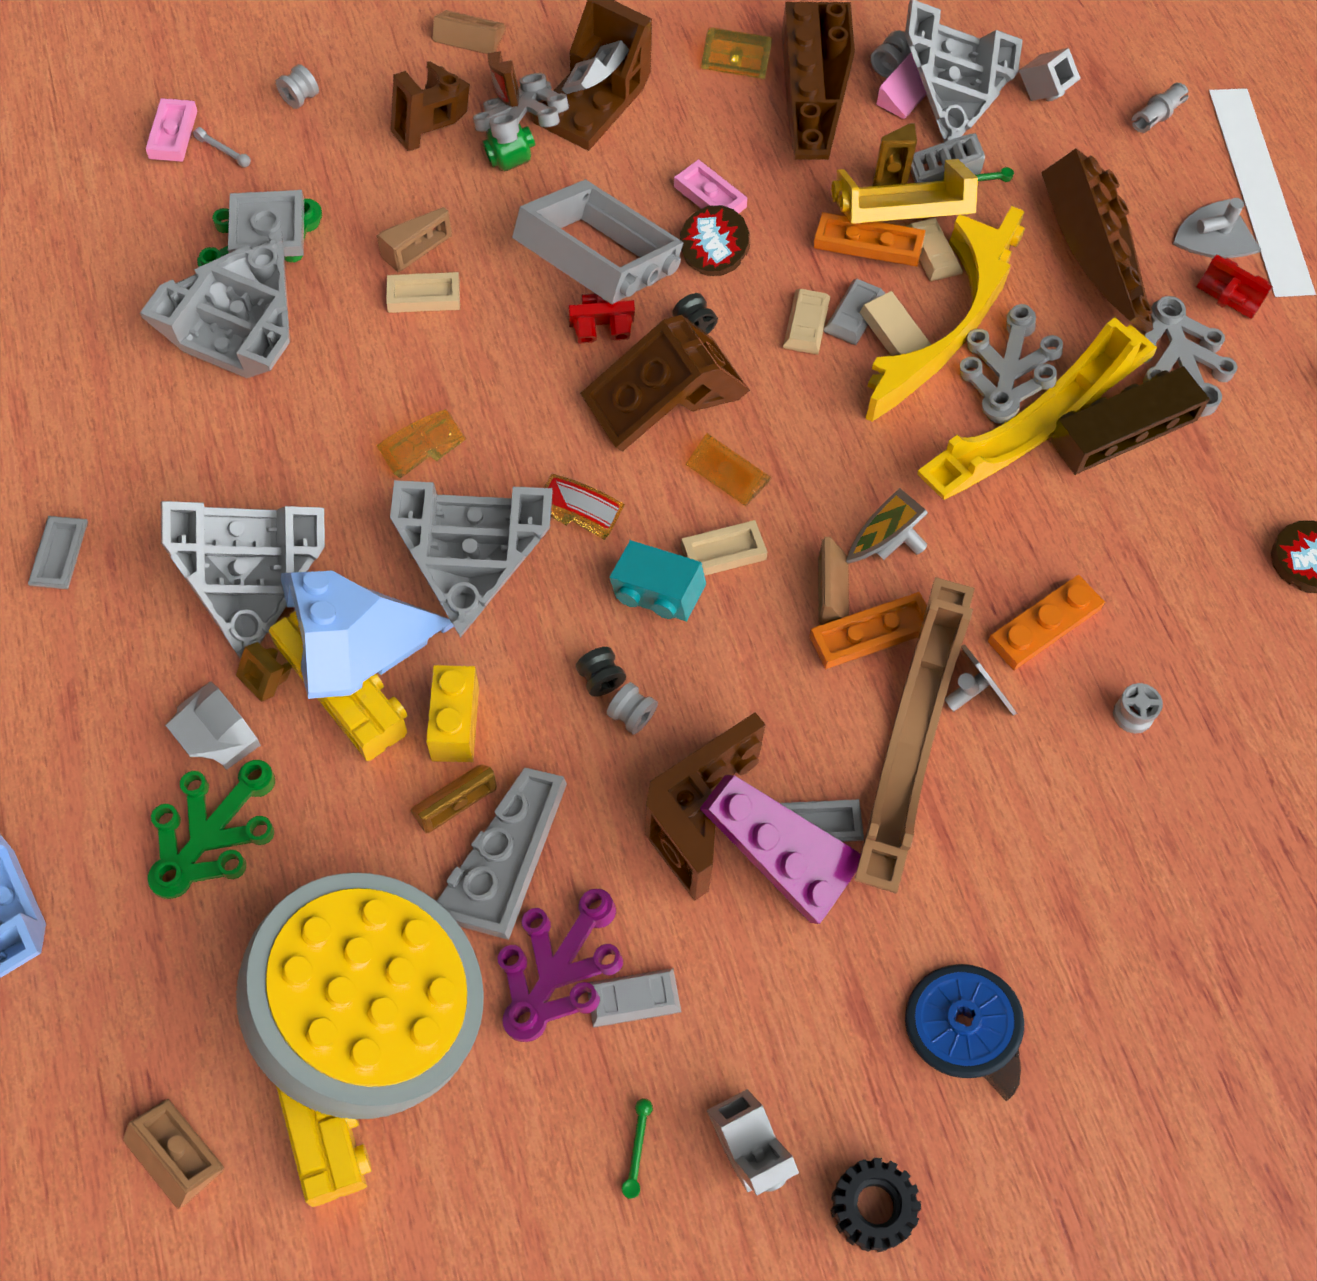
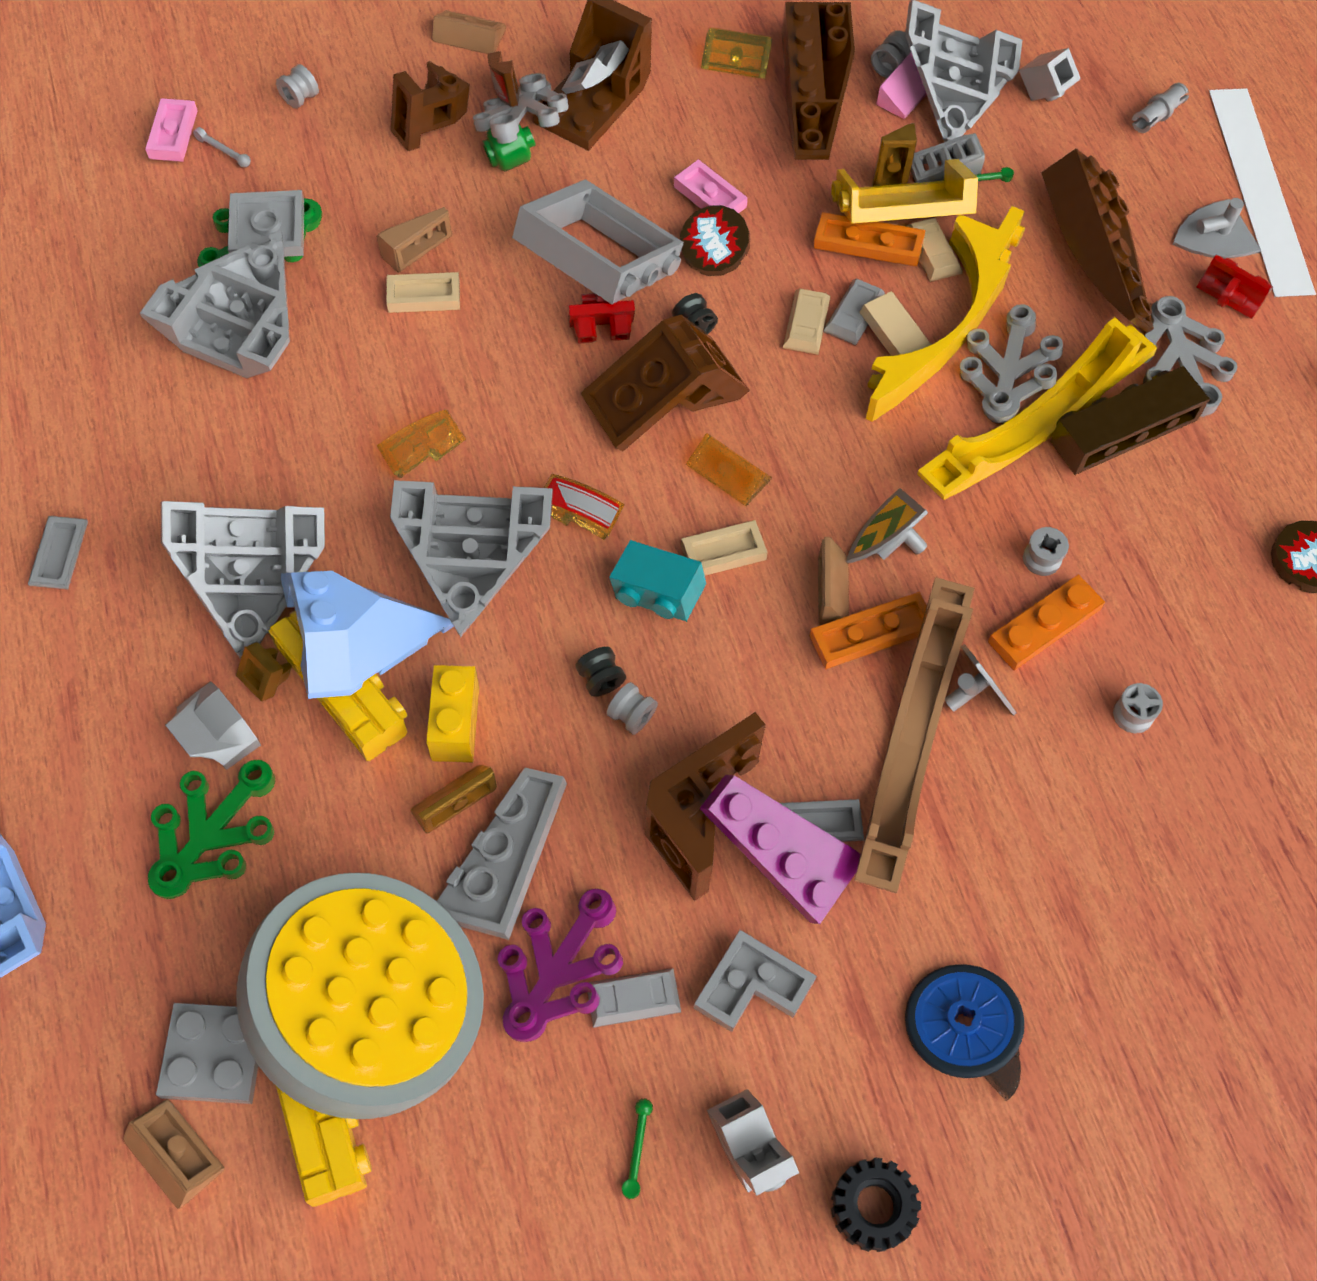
none -> light grey plate [156,1003,259,1104]
none -> light grey plate [694,930,817,1032]
none -> light grey wheel [1023,527,1069,576]

